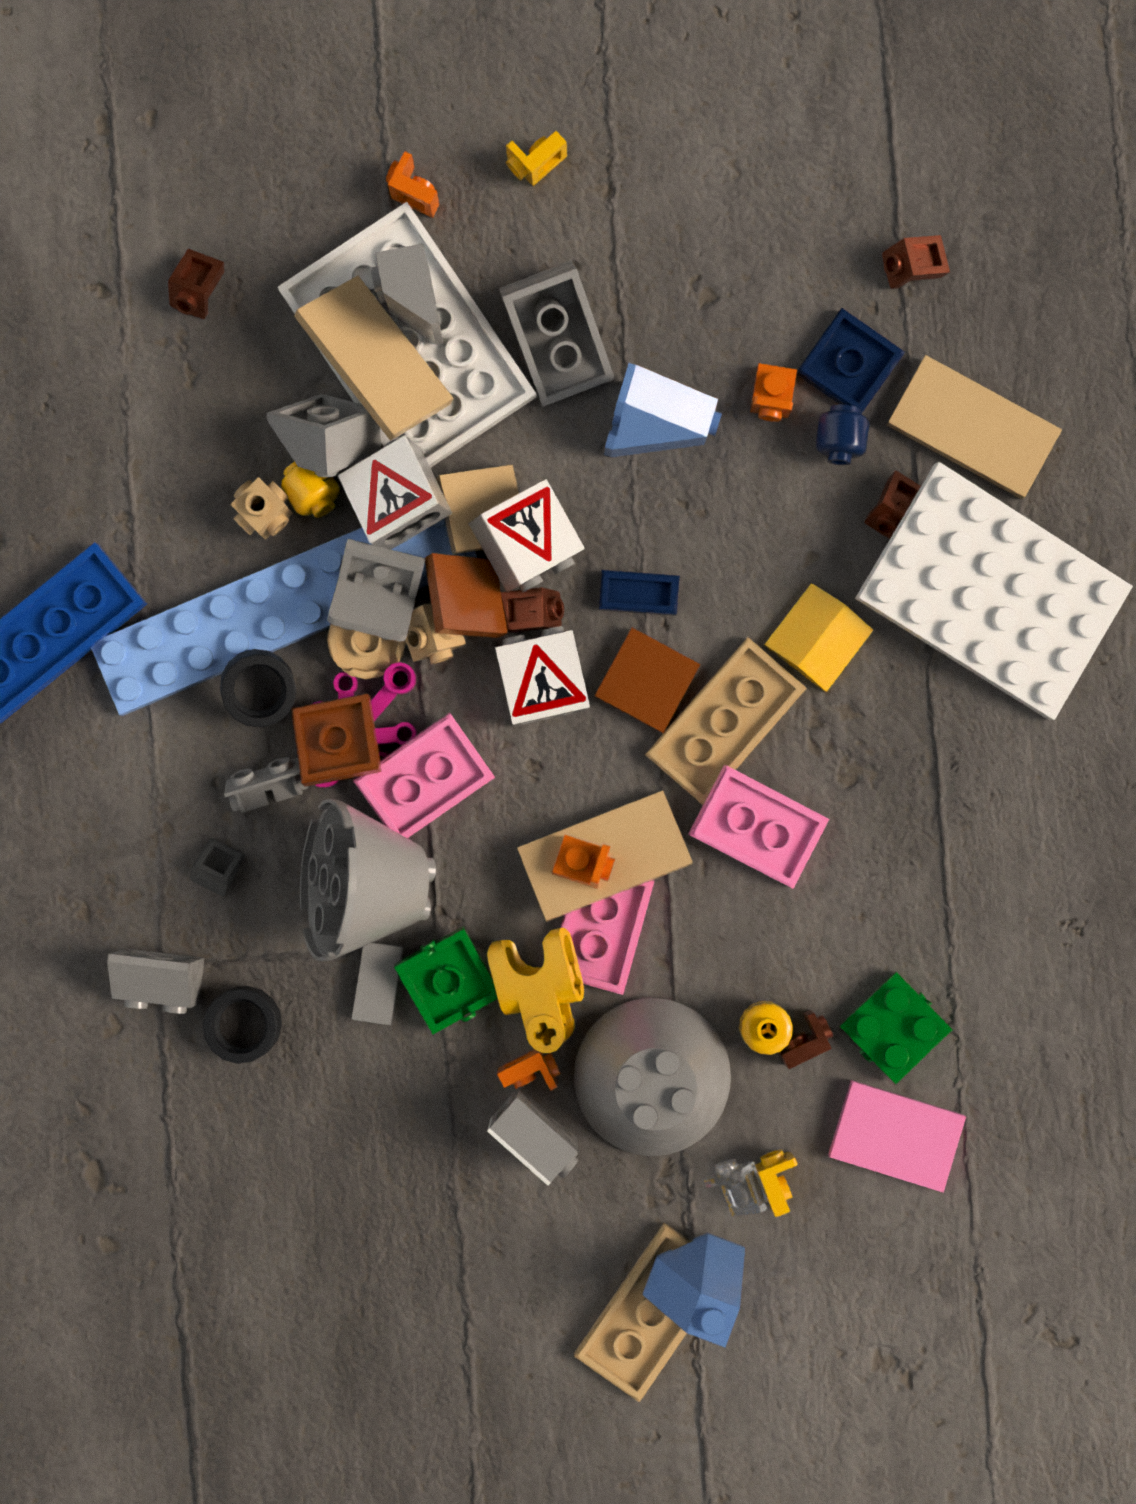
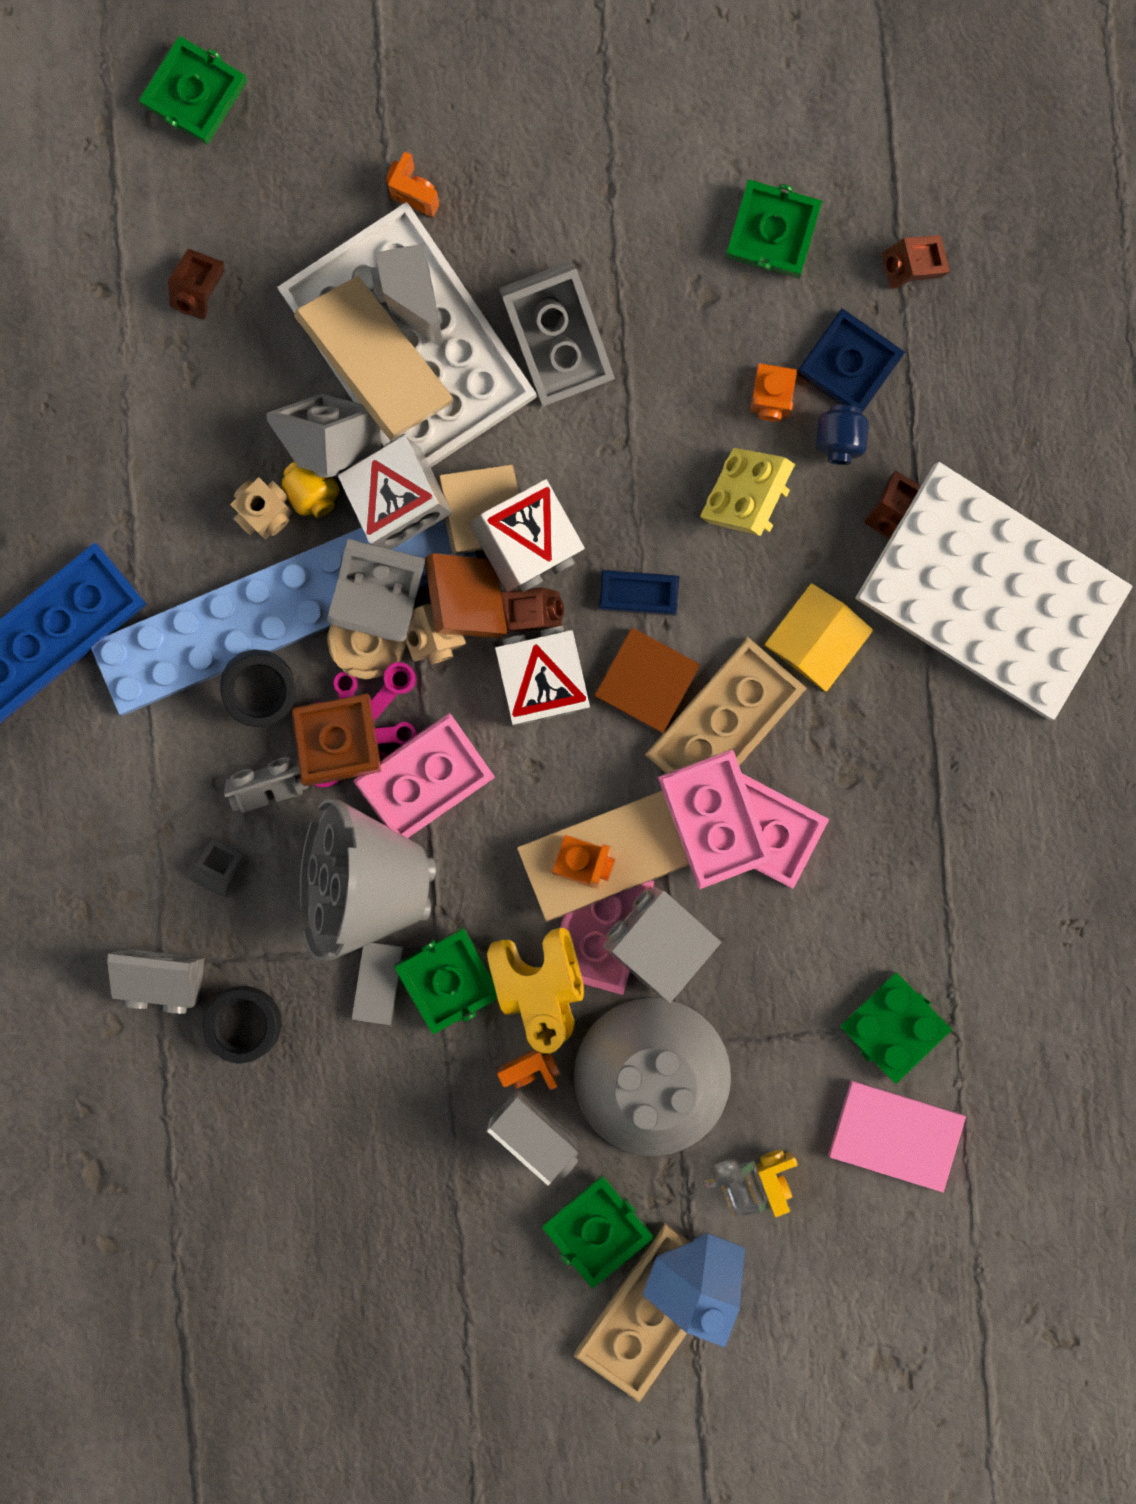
yellow bracket [506,131,567,186] -> none
medium blue slope [604,363,722,457] -> none
yellow head [739,1001,793,1055] -> none
copper bracket [778,1010,833,1069] -> none
tan tile [886,355,1062,499] -> none
none -> green plate [139,35,248,146]
none -> green plate [542,1174,653,1289]
none -> light grey piece [602,887,721,1003]
none -> bright pink tile [657,749,773,889]
none -> light yellow plate [700,448,795,536]
none -> green plate [725,179,823,279]

